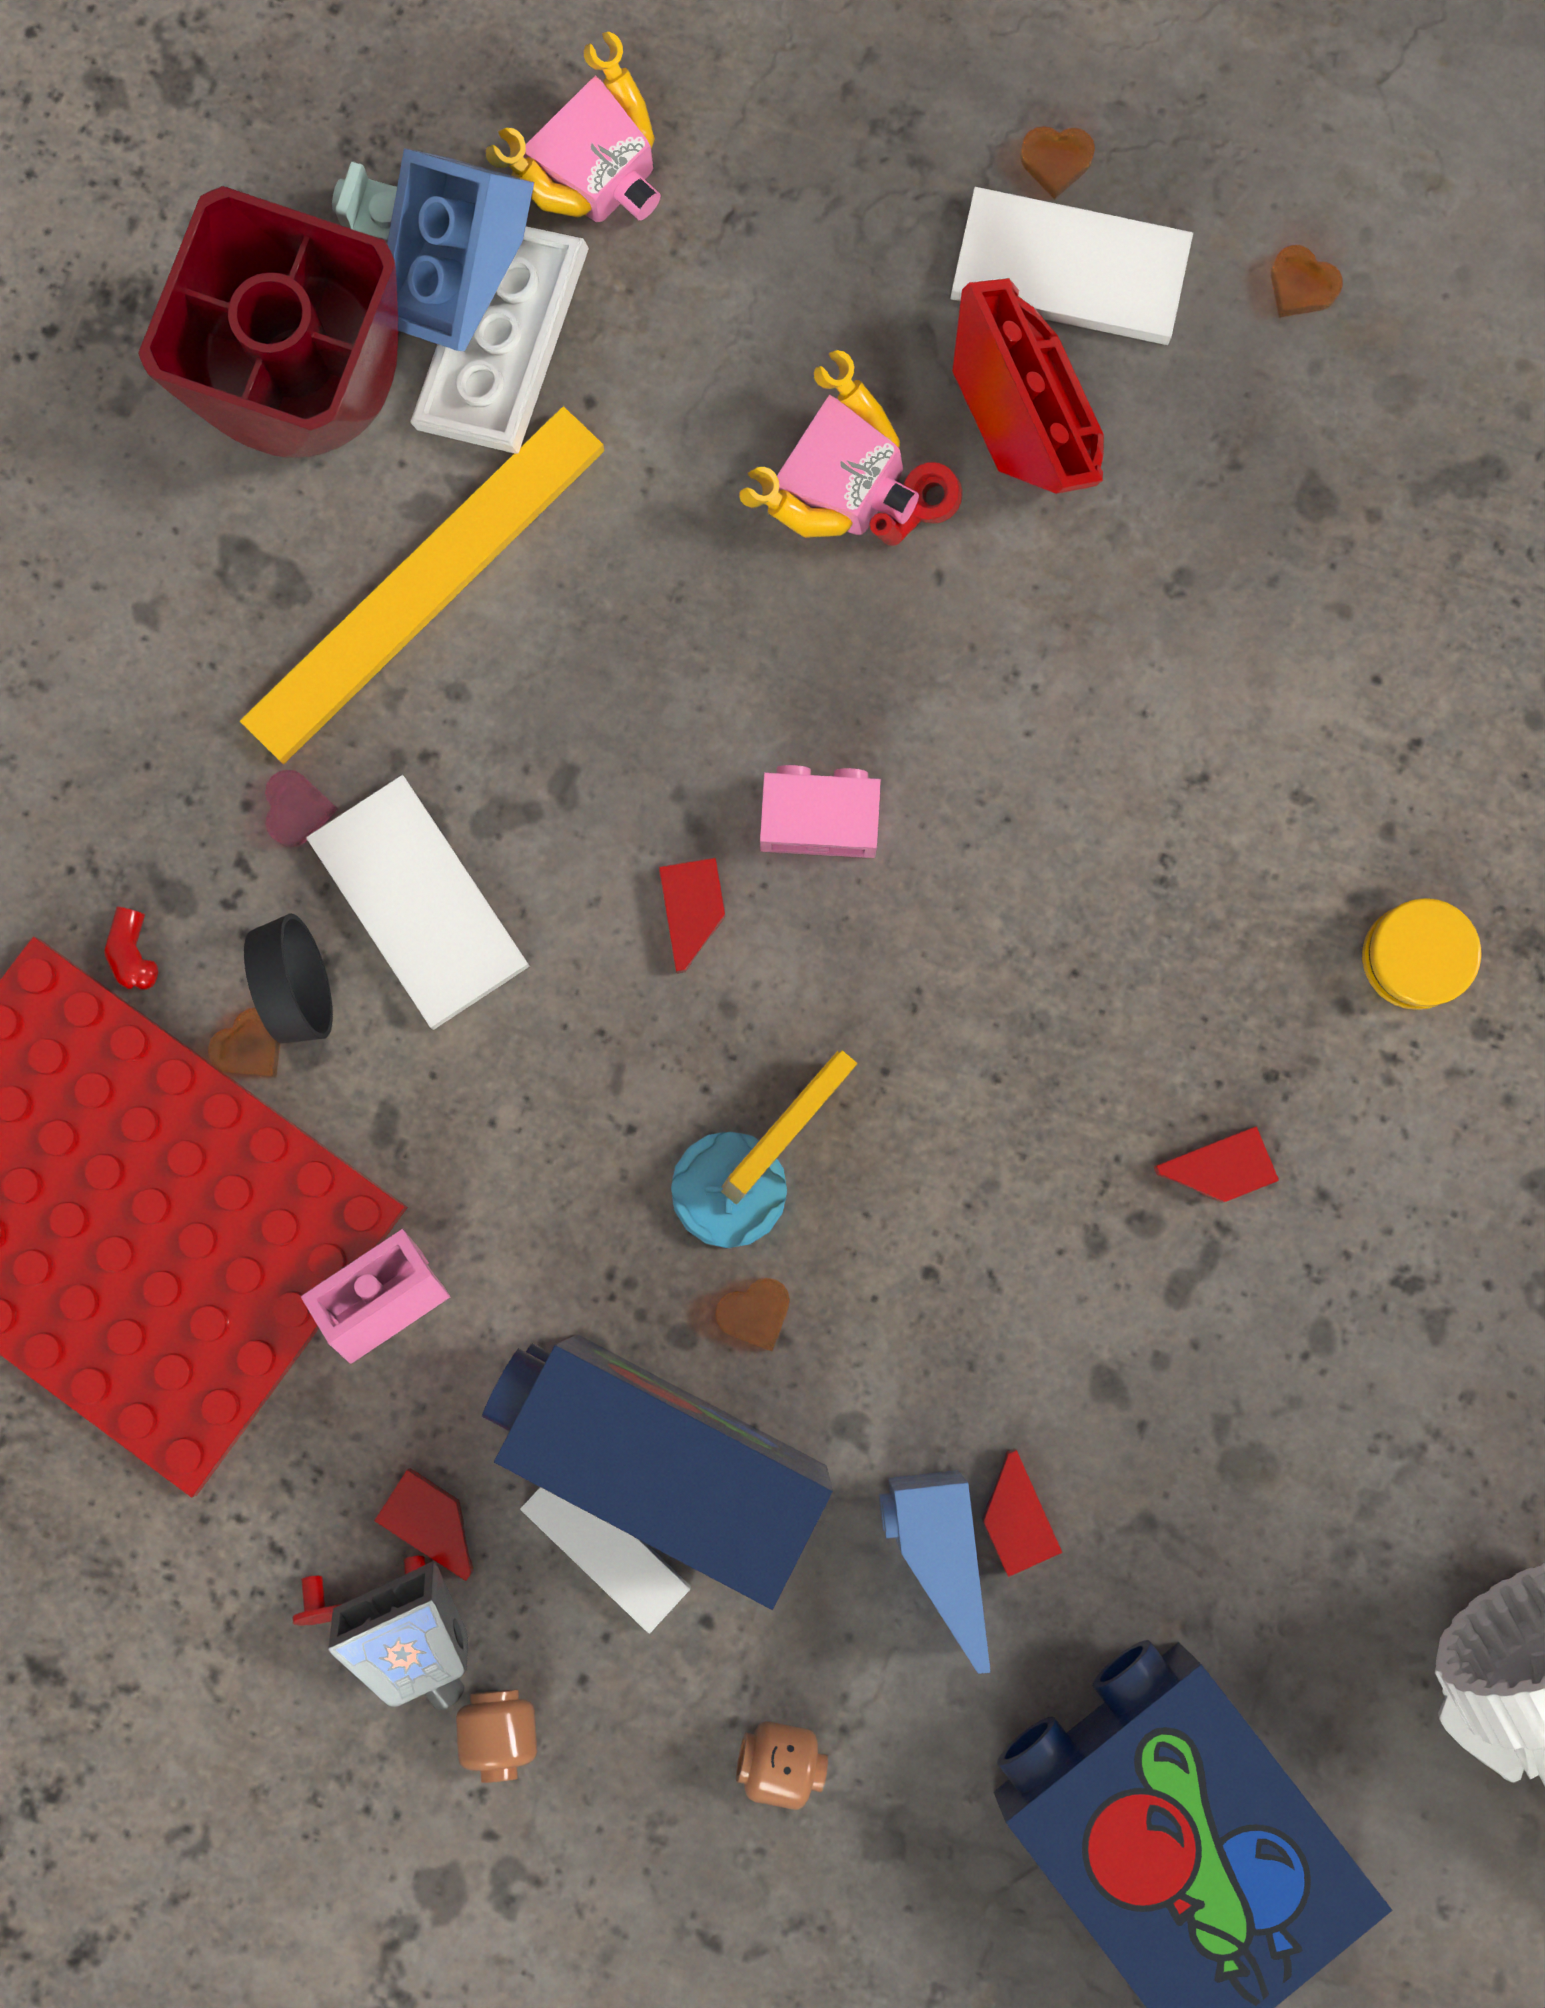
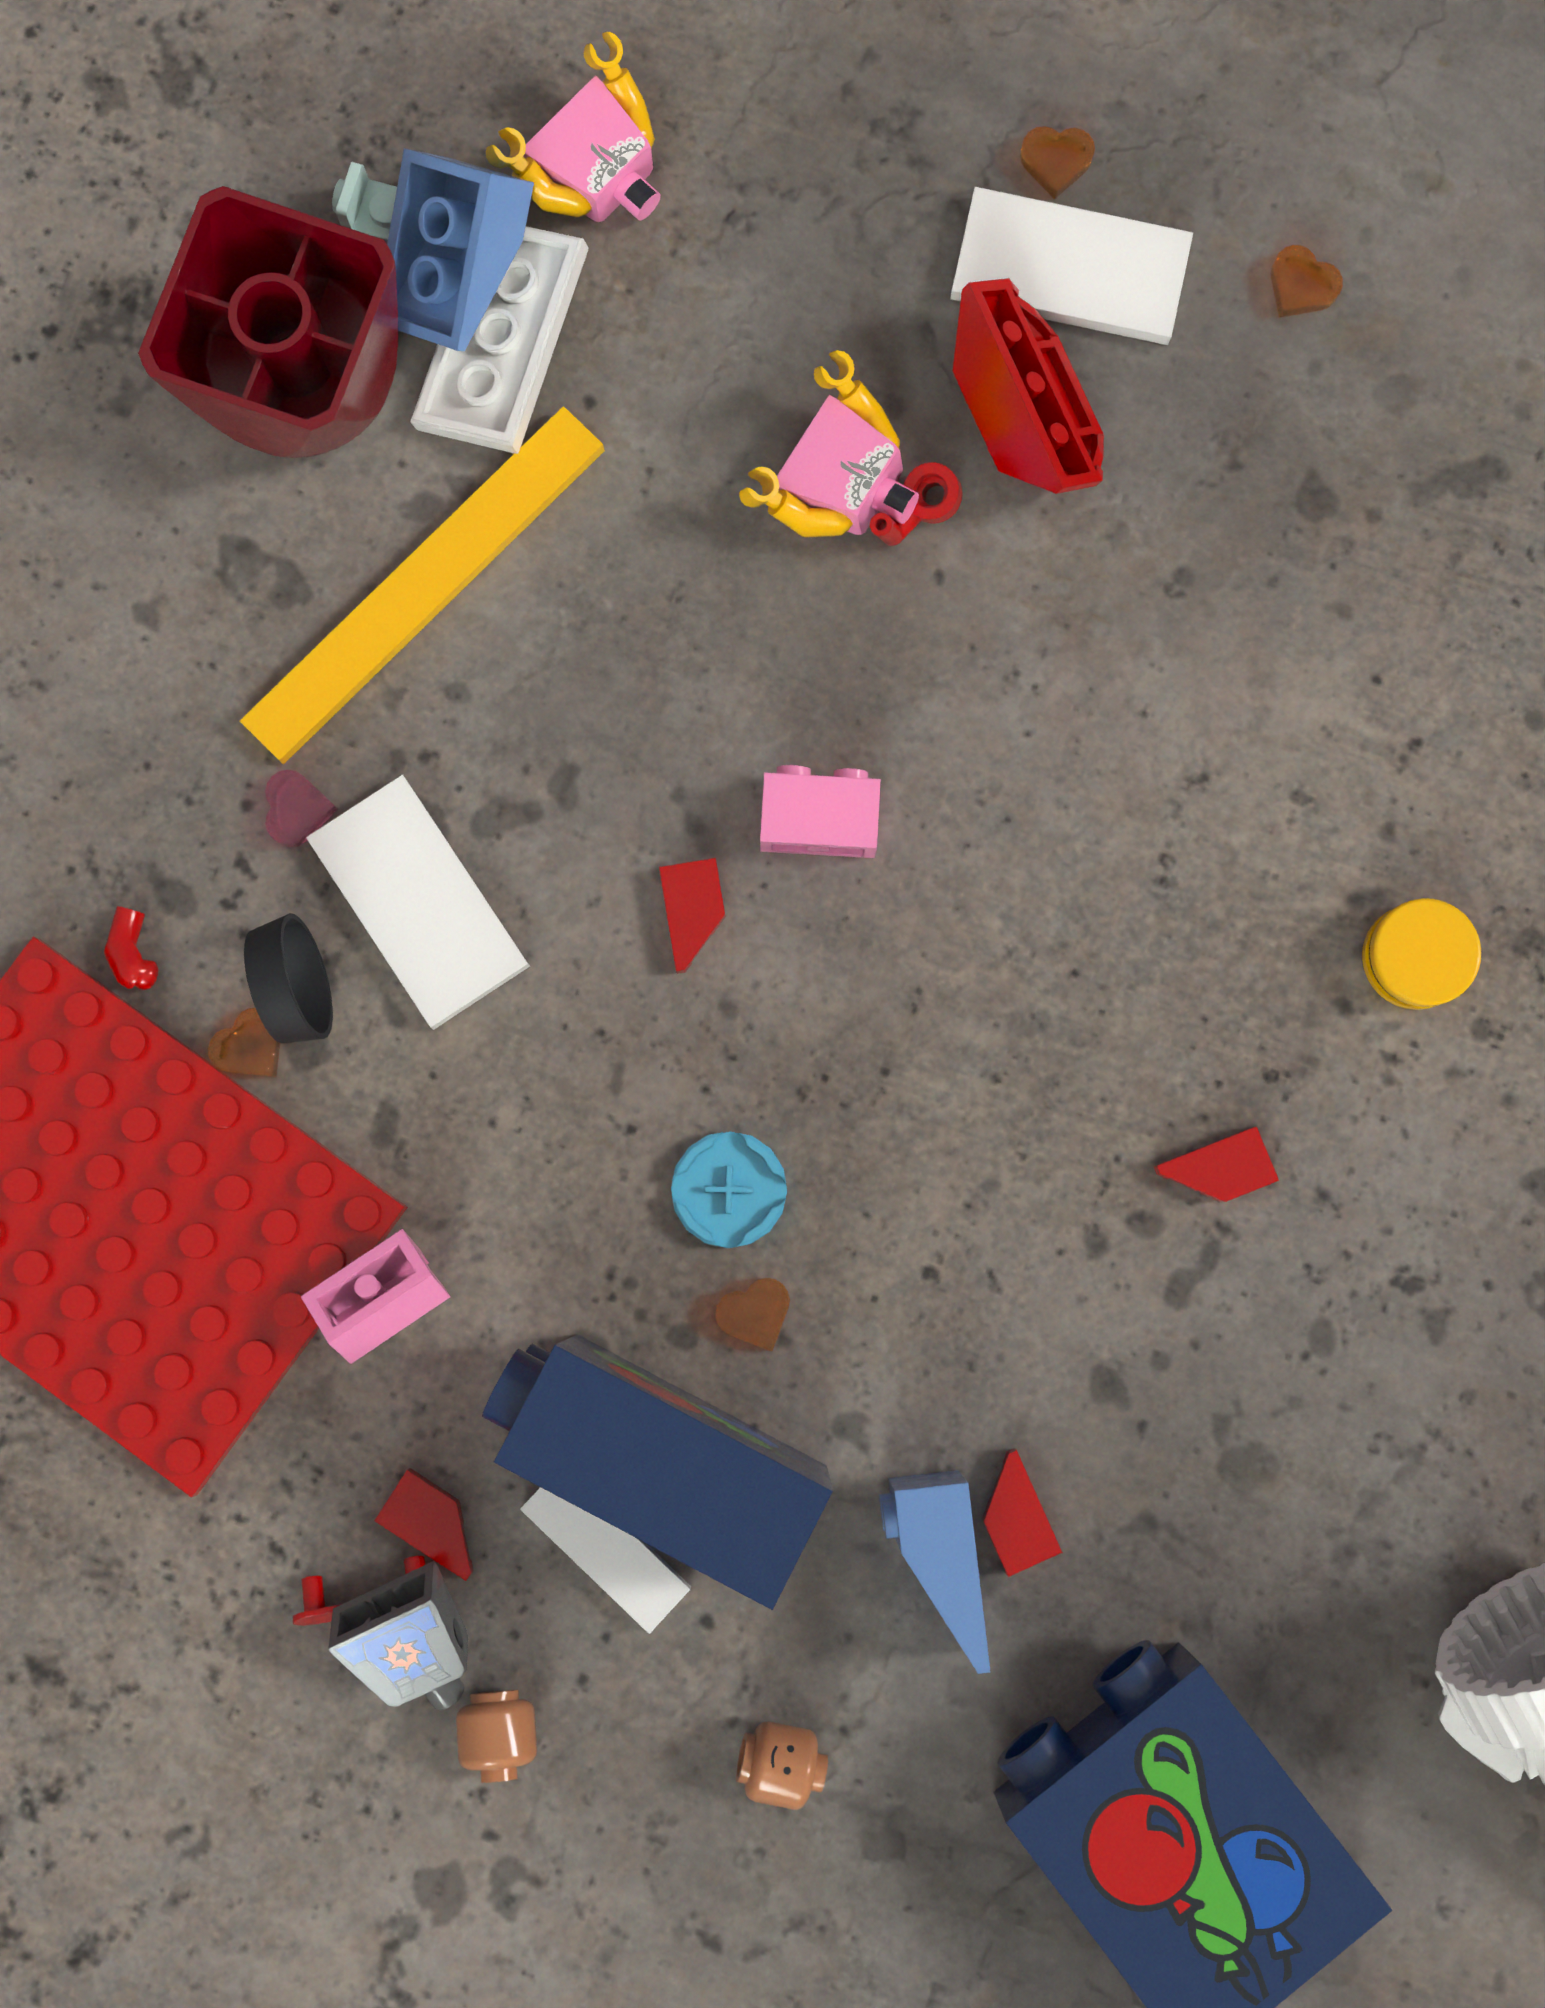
yellow tile [721,1050,858,1205] -> none

